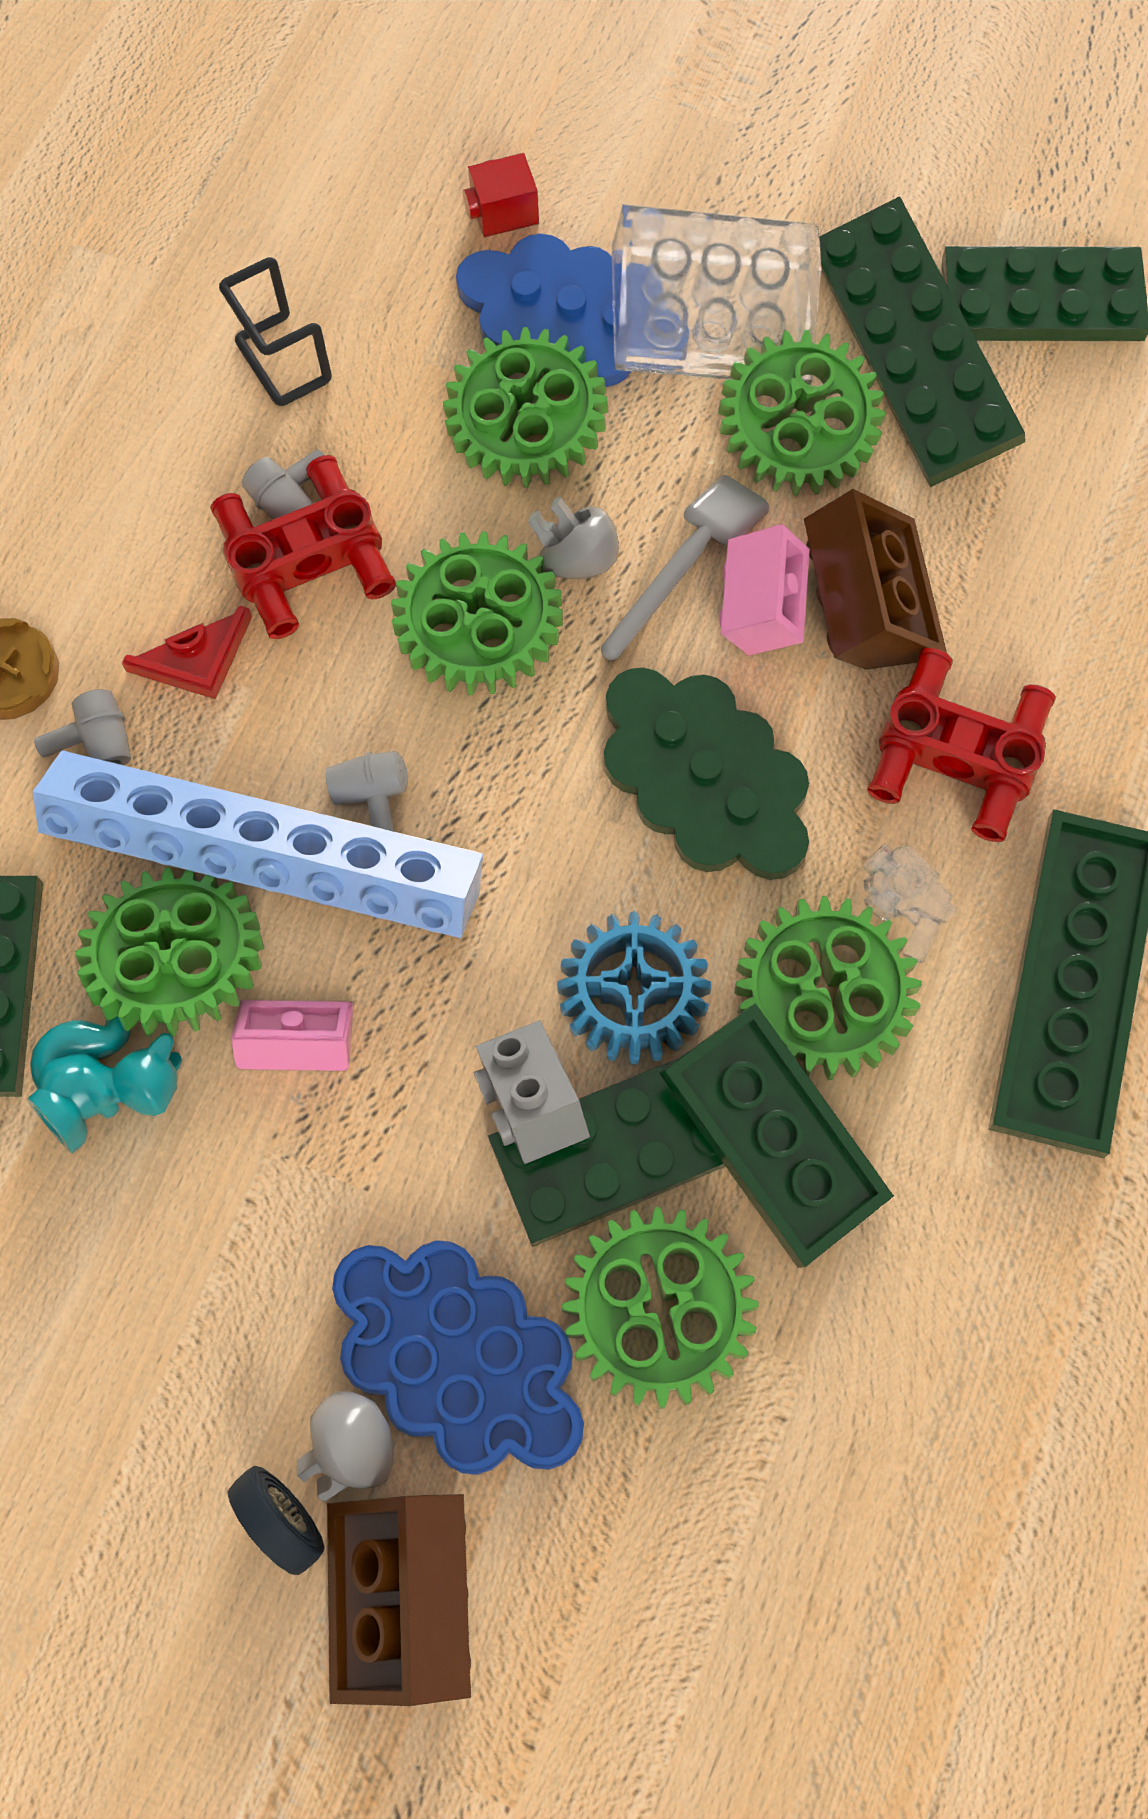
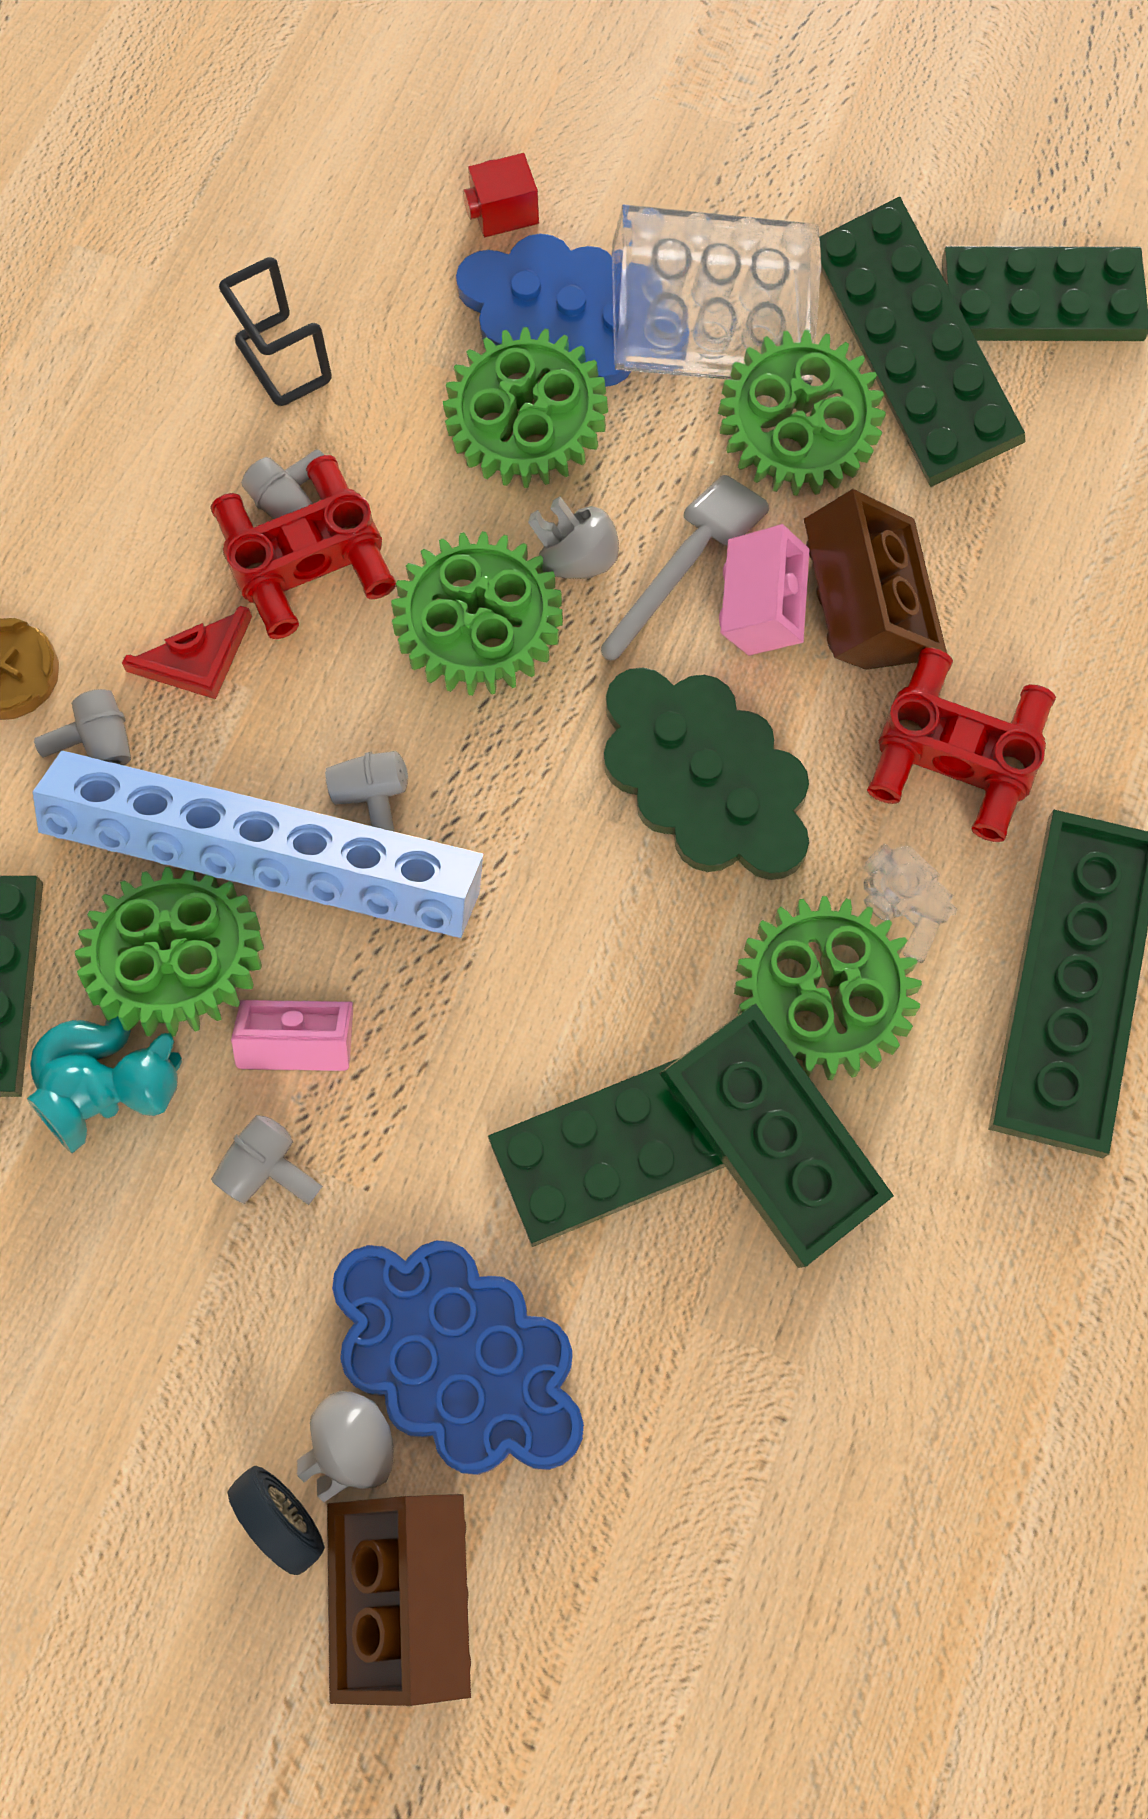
light grey brick [473,1020,590,1164] -> none
dark azure gear [557,911,711,1065] -> none
bright green gear [562,1207,759,1409] -> none
none -> light grey piece [211,1115,323,1205]

